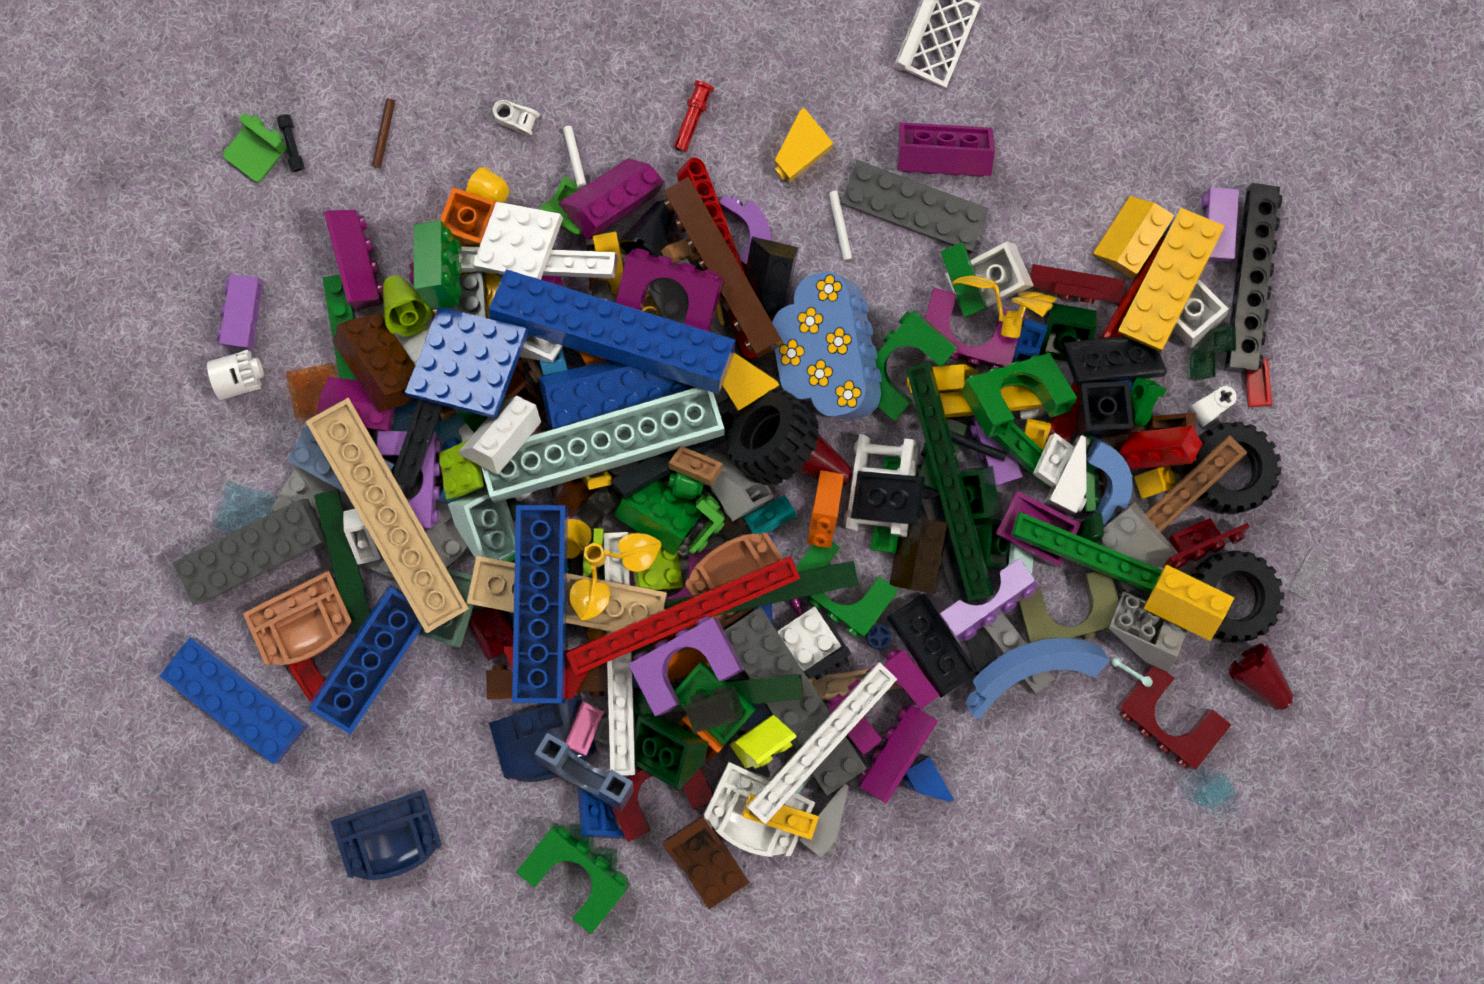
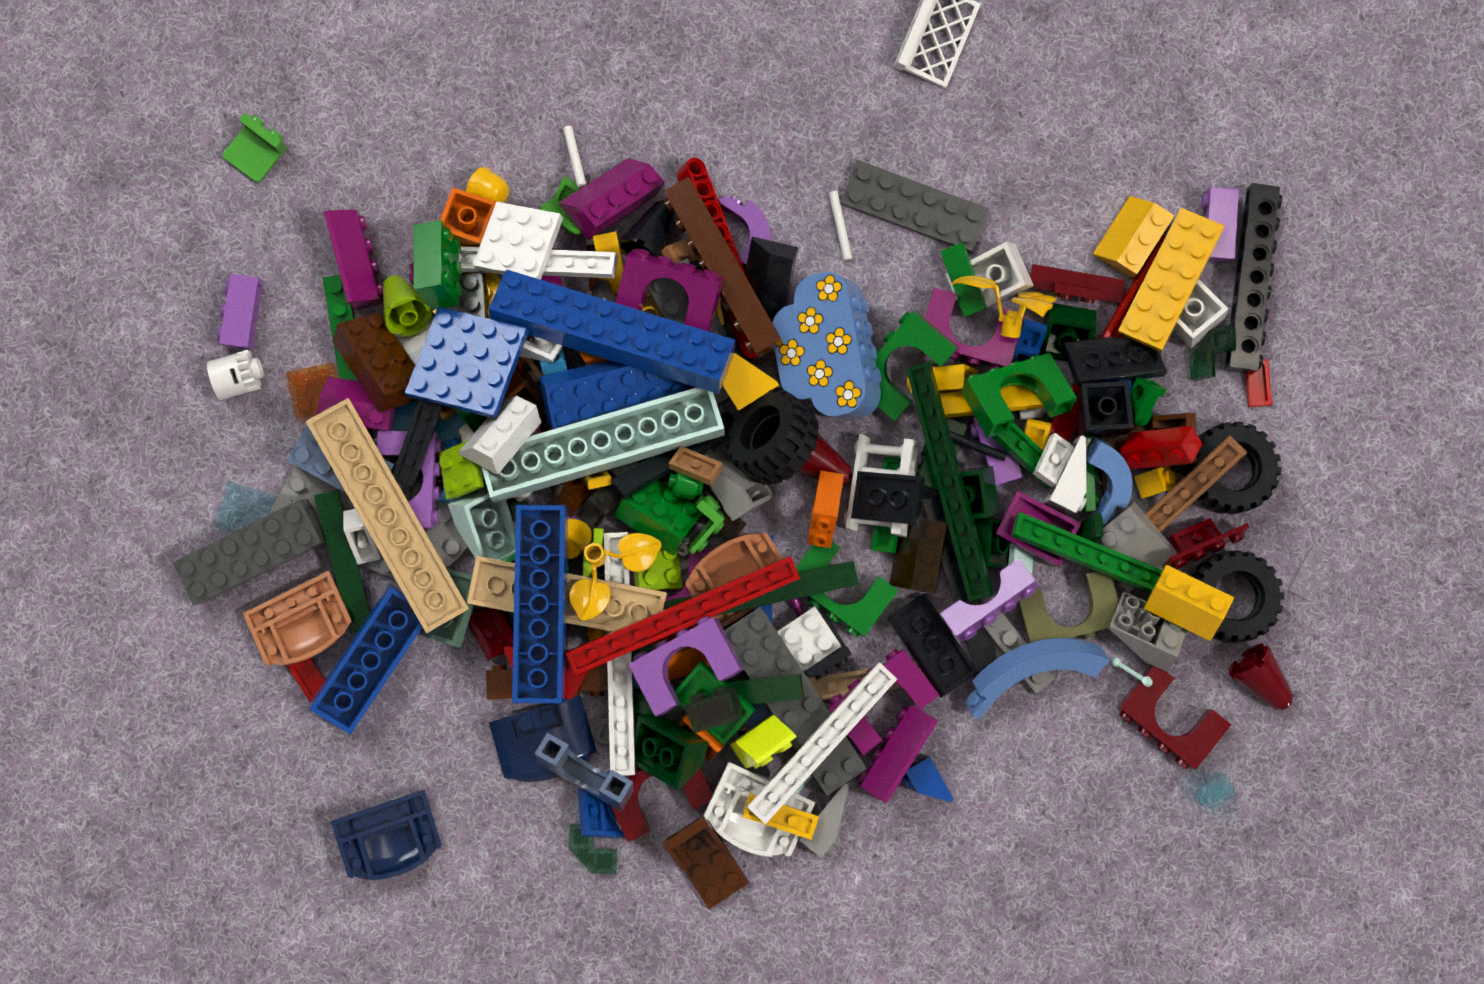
blue brick [160,637,309,764] -> none
black bar [277,114,305,172] -> none
reddish brown bar [372,98,395,169] -> none
white piece [493,100,540,137] -> none
green arch [516,823,631,934] -> none
bright pink tile [565,702,604,756] -> none
red pin [673,80,714,153] -> none
teal plate [744,495,797,534] -> none
yellow slope [774,108,833,183] -> none
dark blue wheel [866,625,891,649] -> none
magenta slope [897,122,995,177] -> none
white piece [1189,386,1237,427] -> none

